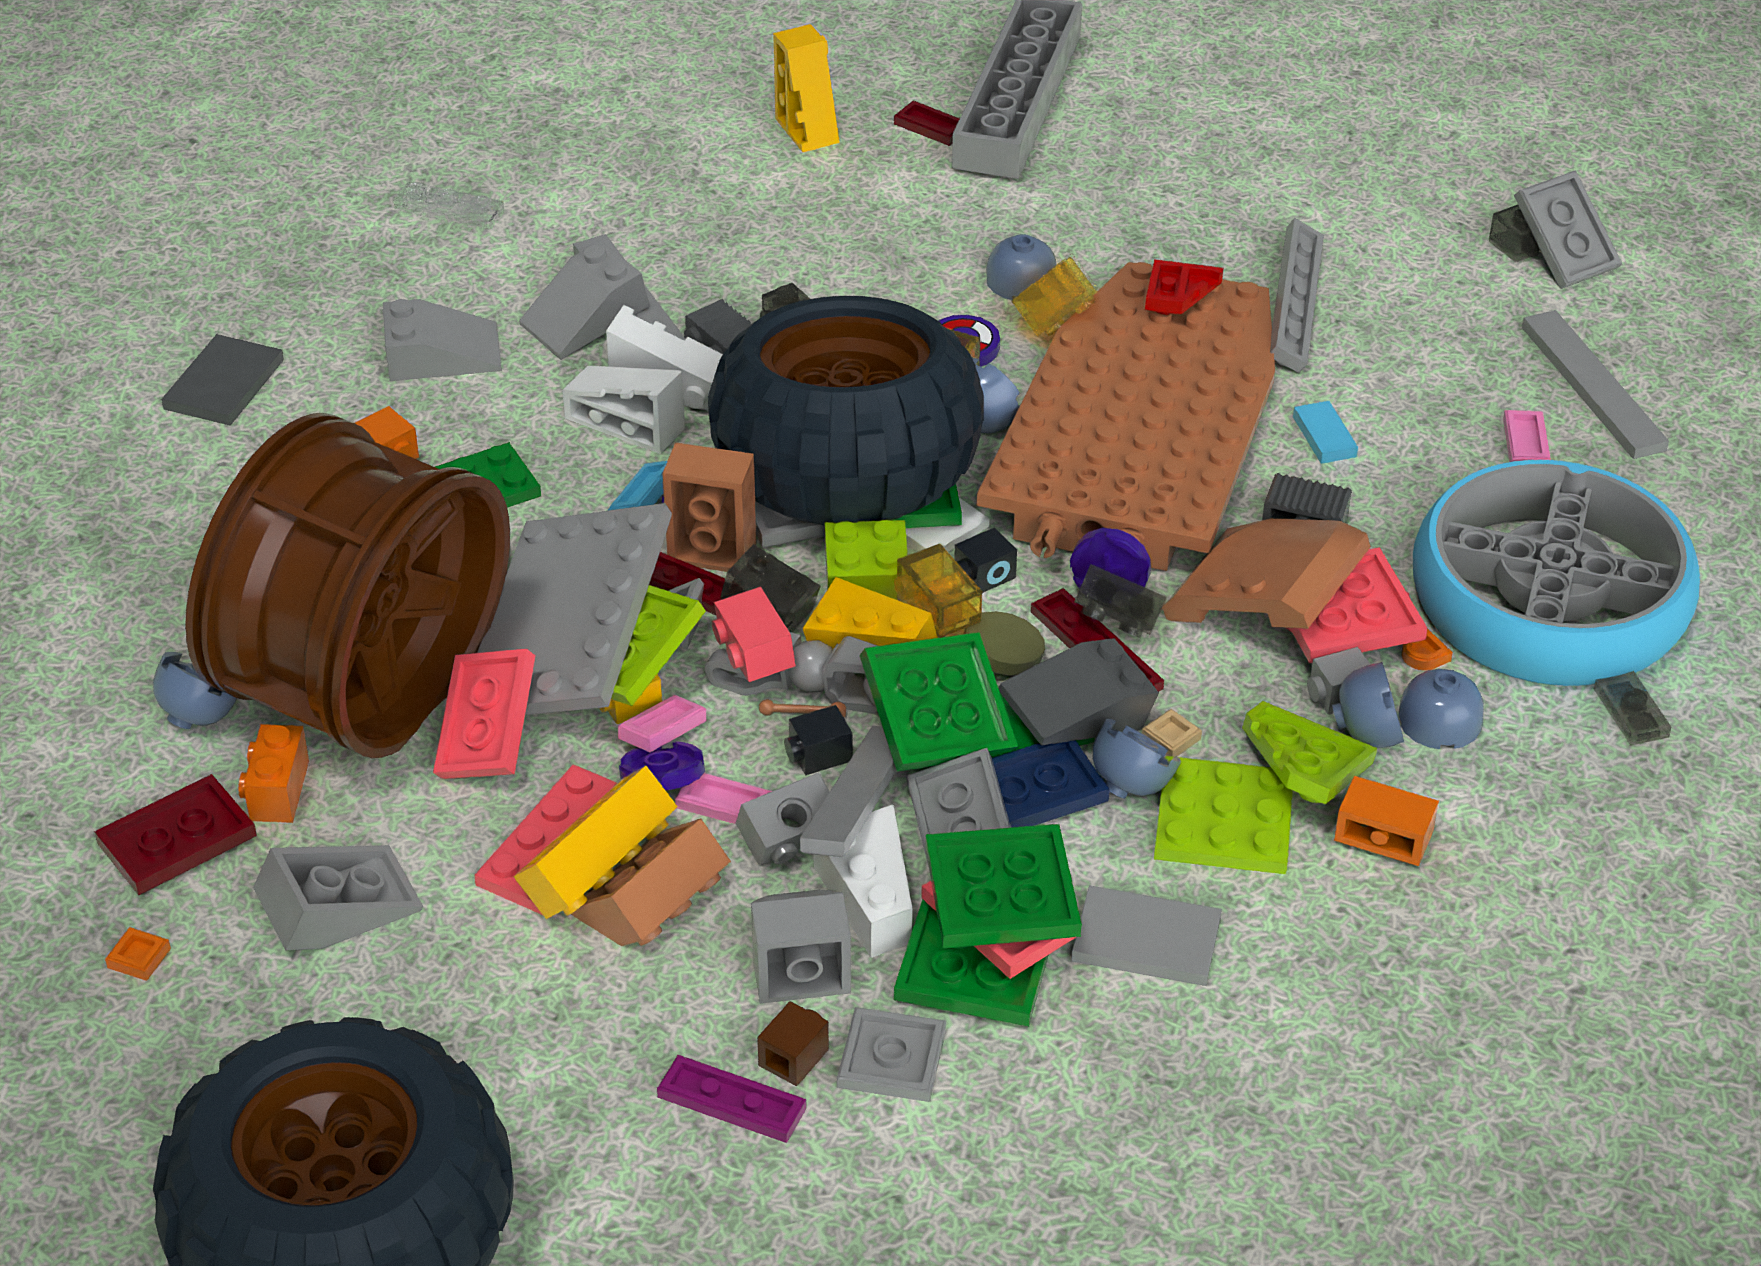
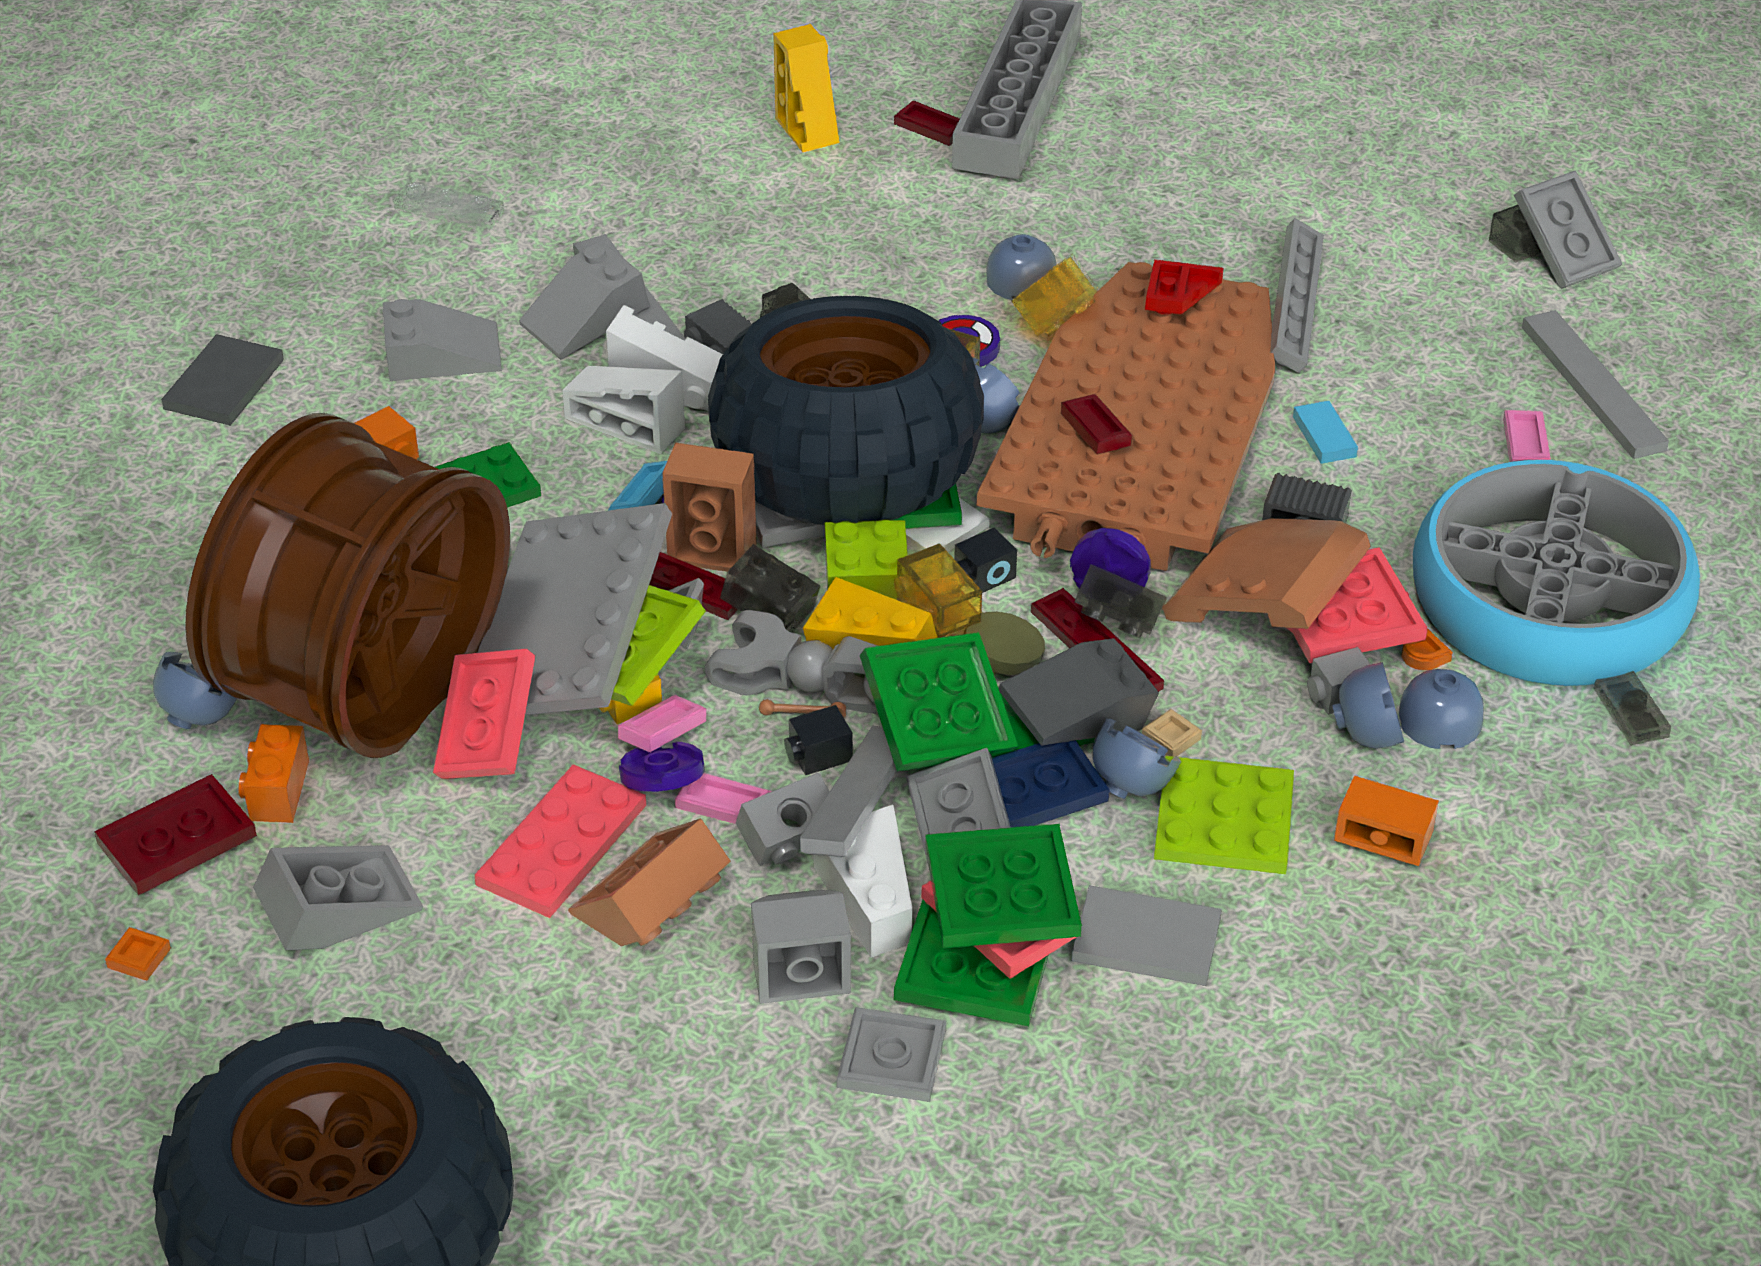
yellow brick [513,766,678,919] -> none
magenta tile [657,1055,807,1143] -> none
coral brick [712,587,796,682] -> none
reddish brown brick [757,1001,829,1086] -> none
lime plate [1242,701,1378,804] -> none
none -> dark red tile [1061,394,1132,454]

